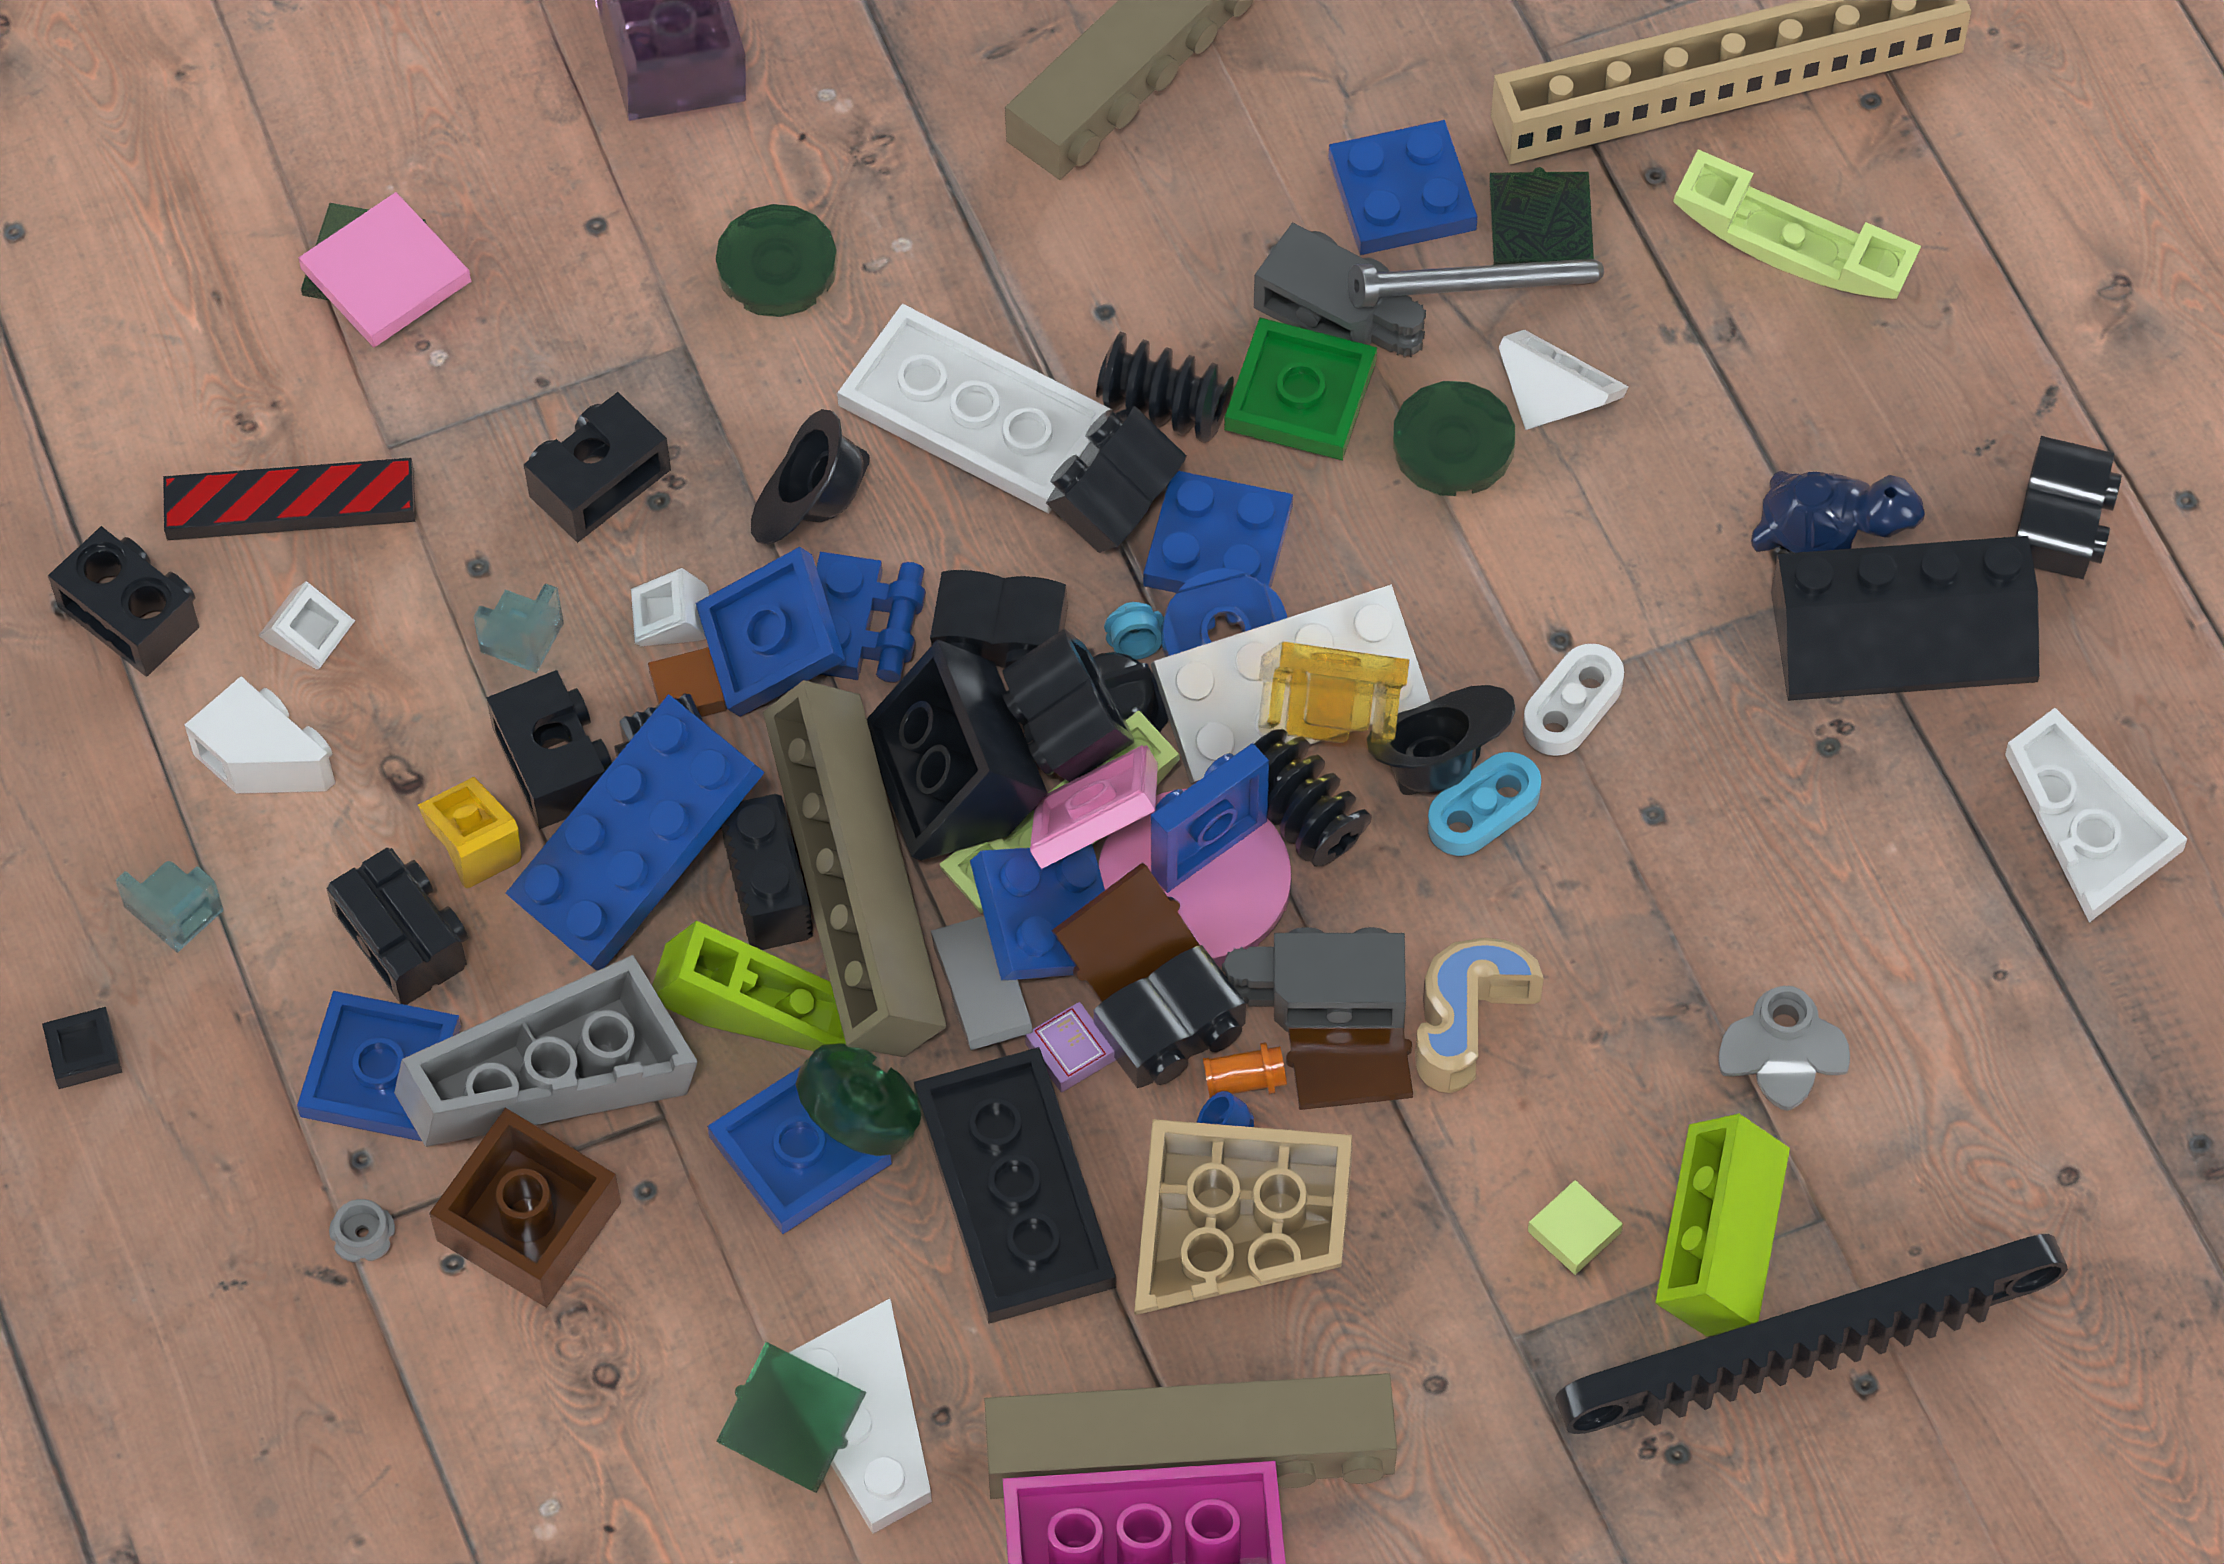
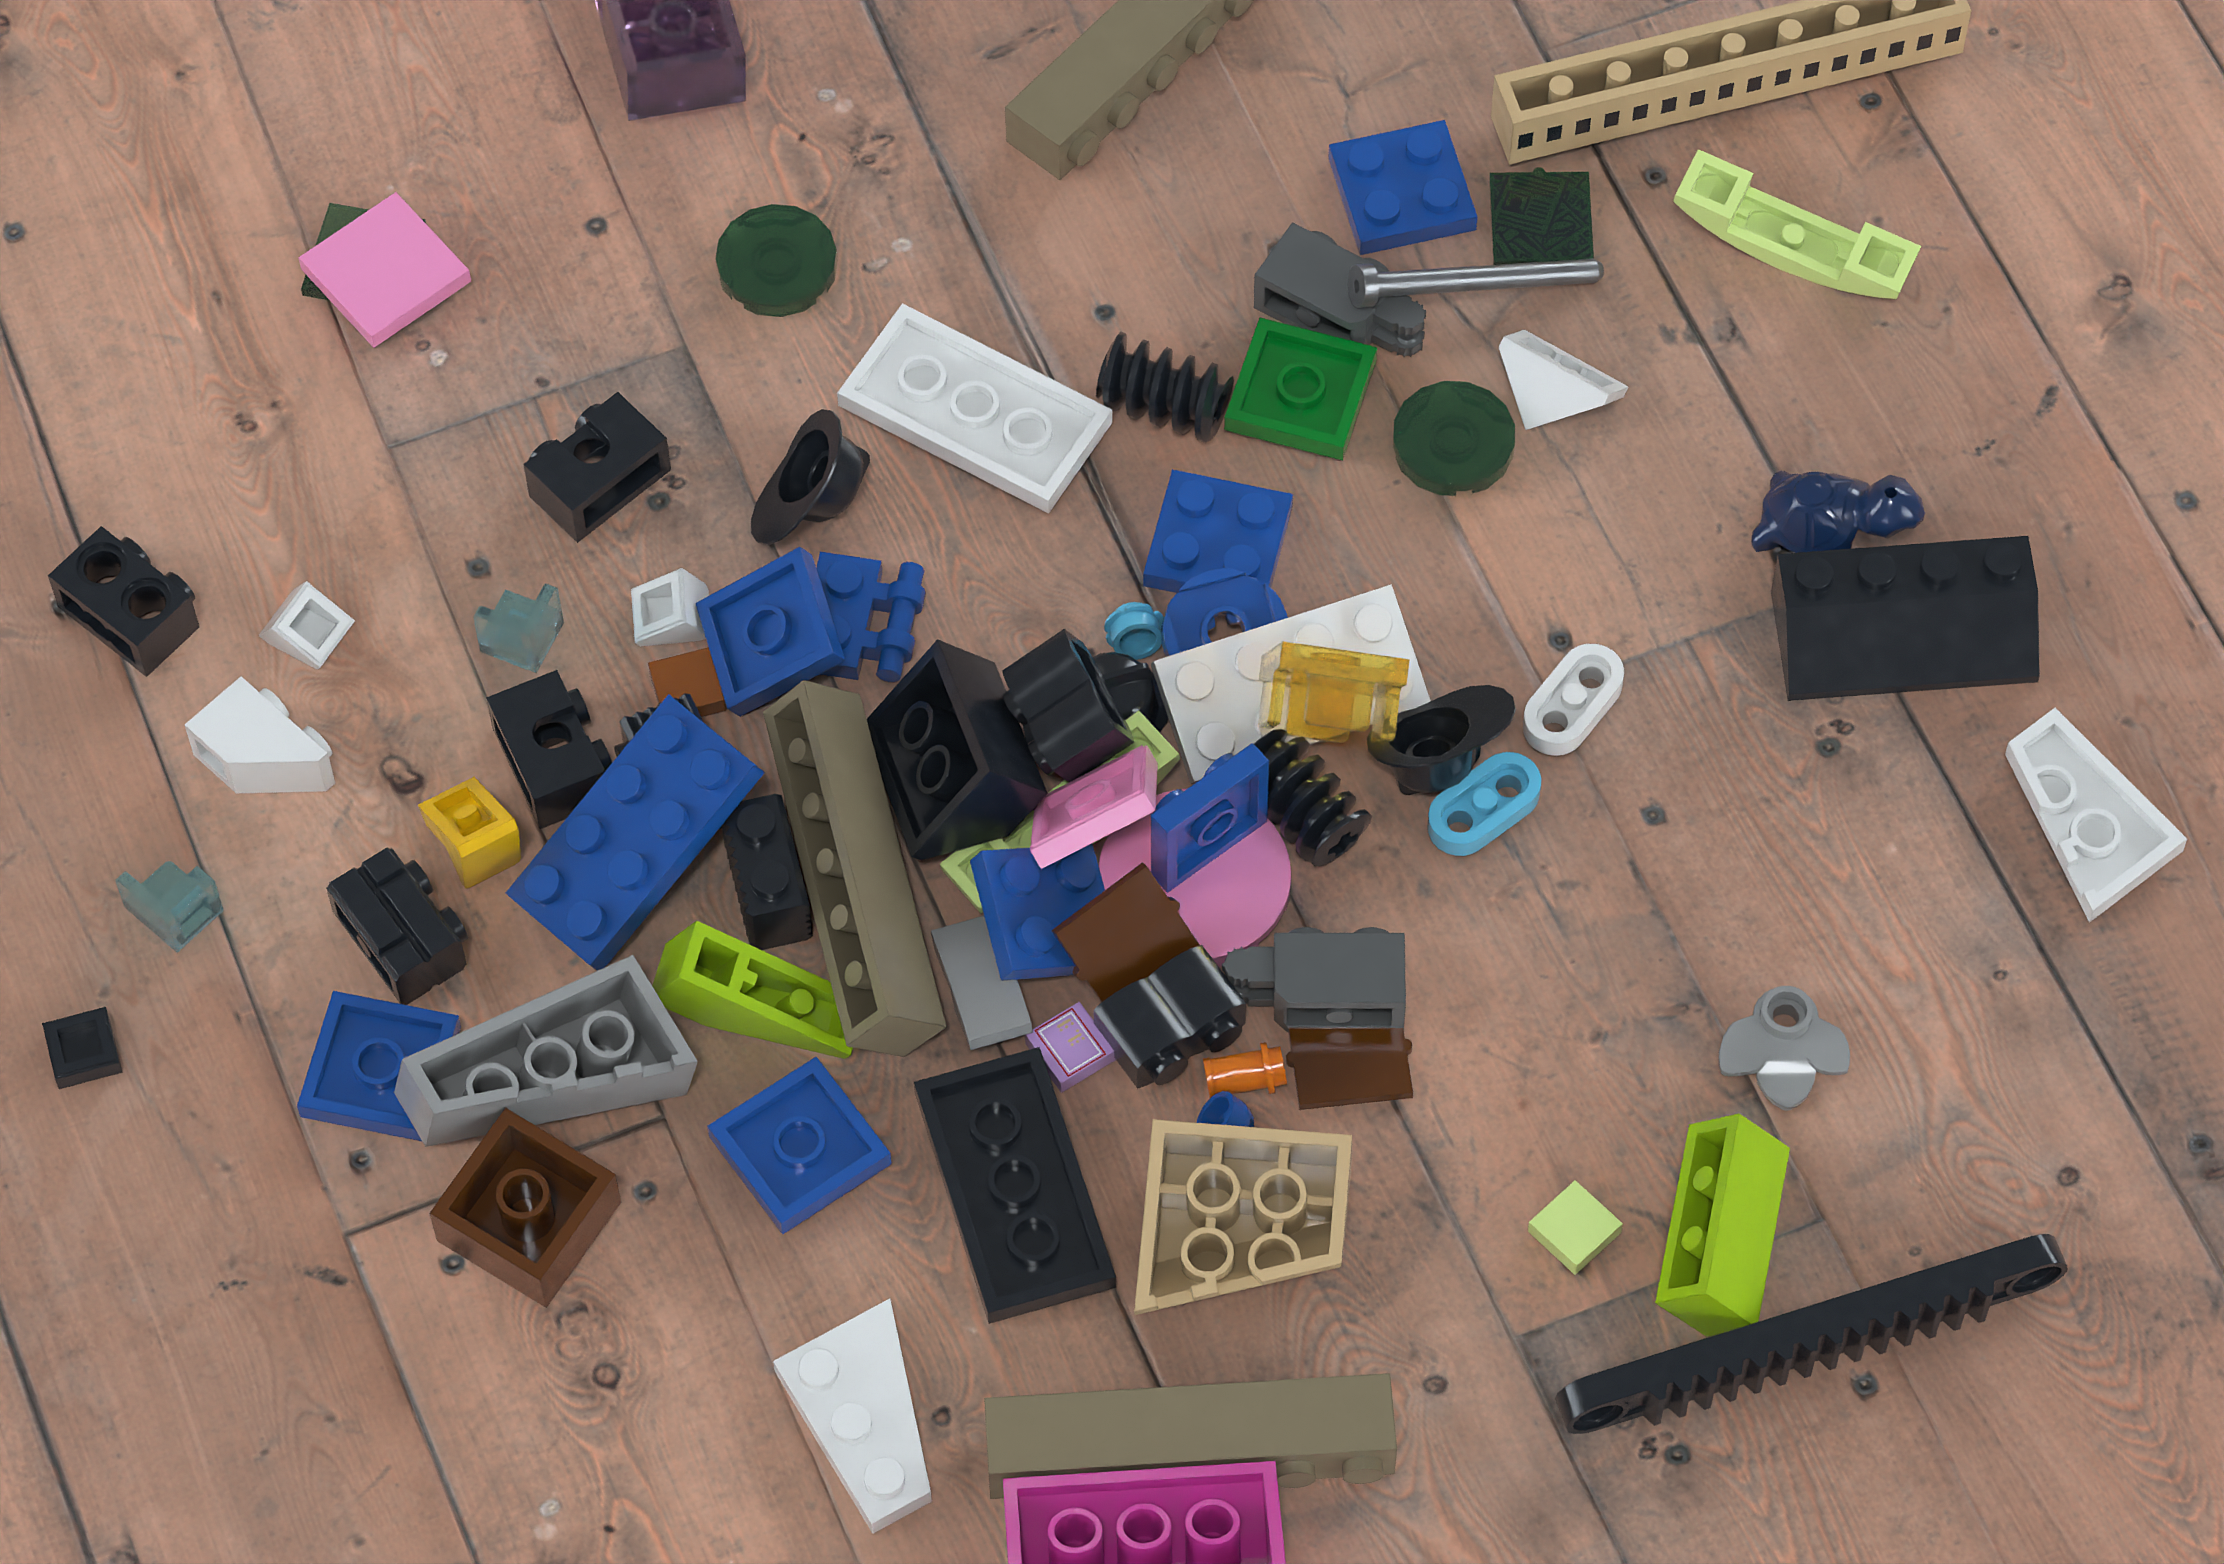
black tile [163,458,416,540] -> none
light grey plate [329,1199,395,1262] -> none
clear green piece [716,1342,867,1493] -> none
clear green tile [795,1043,922,1156] -> none
black brick [930,570,1068,668] -> none
black brick [1046,406,1187,553] -> none
tan animal [1415,938,1544,1093] -> none
black brick [2016,436,2122,580] -> none

